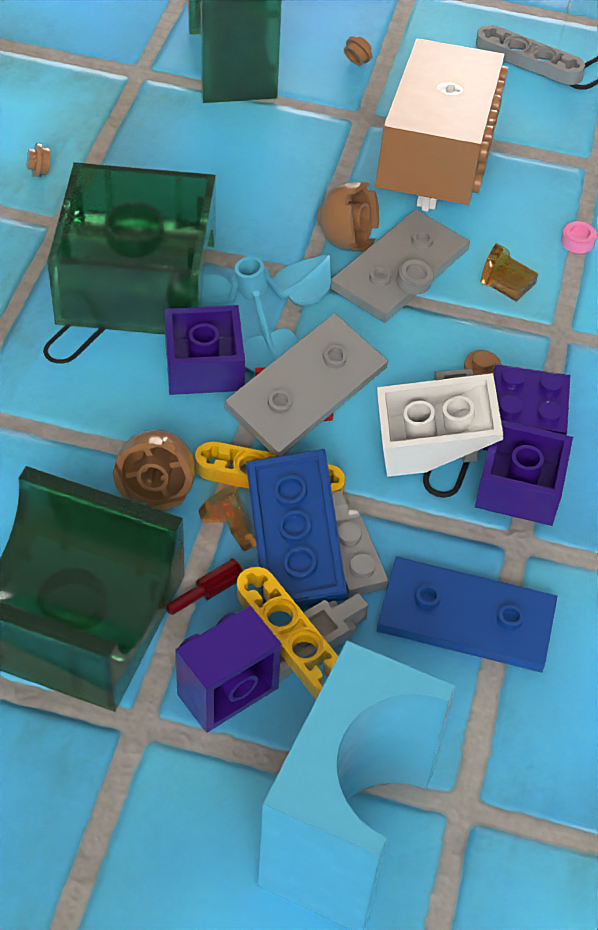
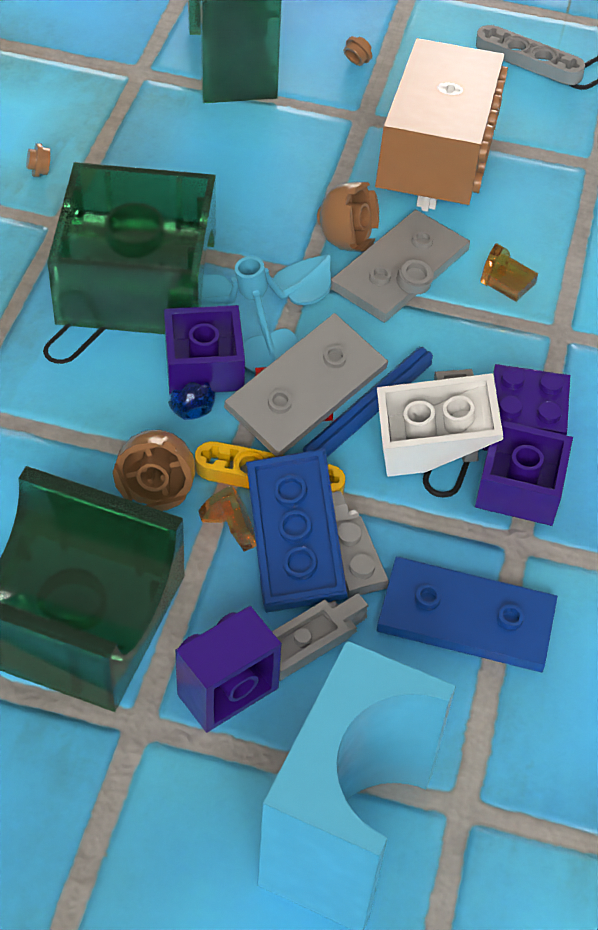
dark red axle [166,558,243,615] -> none
yellow beam [237,567,338,699] -> none
medium nougat plate [464,350,501,375] -> none
bright pink tile [561,221,597,254] -> none
none -> clear blue plate [168,382,216,420]
none -> blue axle [303,347,433,457]

